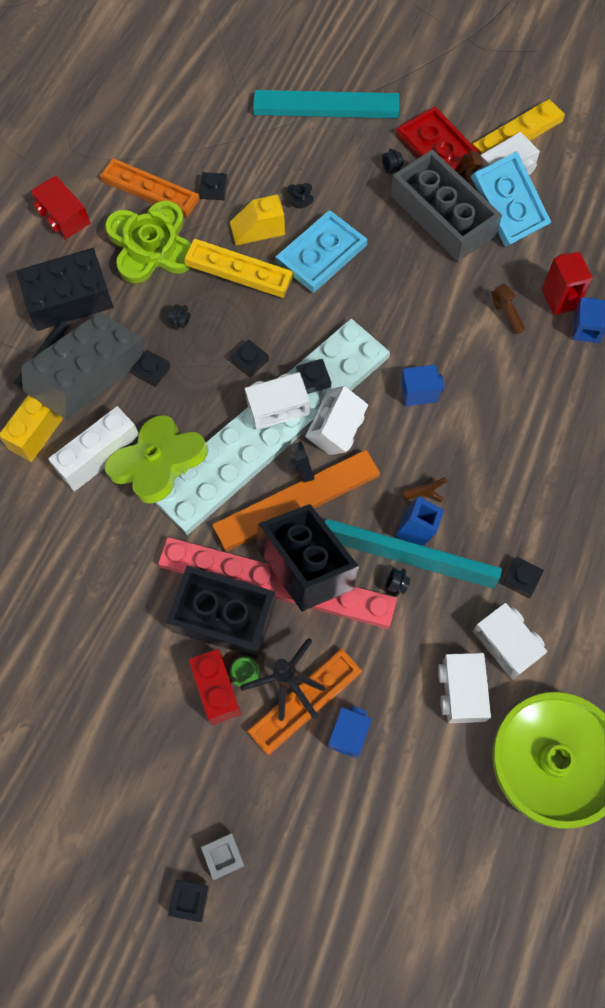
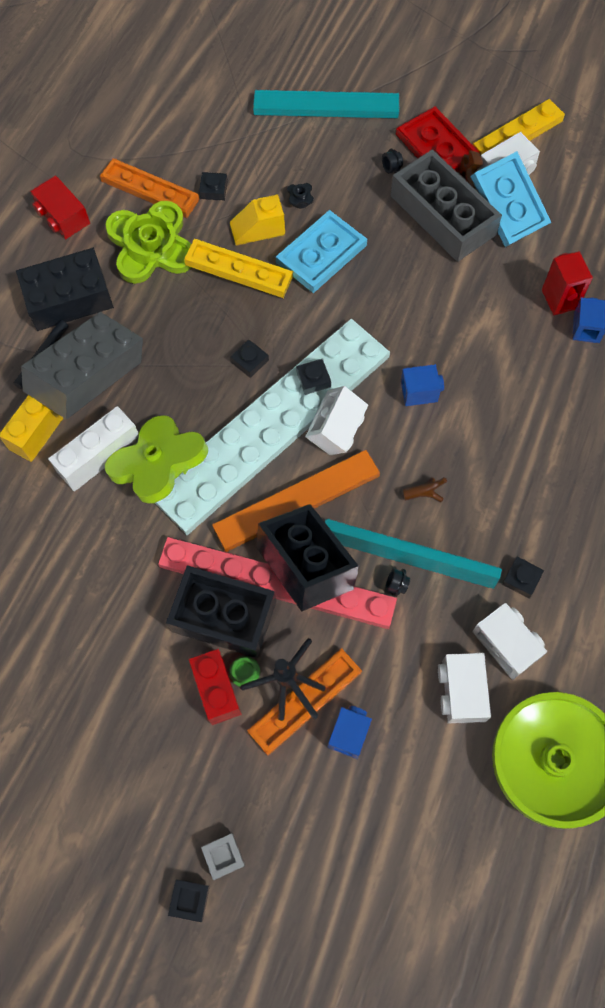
black plate [132,350,171,387] -> none
black plate [167,304,191,330] -> none
white brick [245,372,310,430] -> none
black plate [289,441,315,483] -> none
blue brick [395,496,444,546] -> none
reddish brown bar [491,284,525,334] -> none

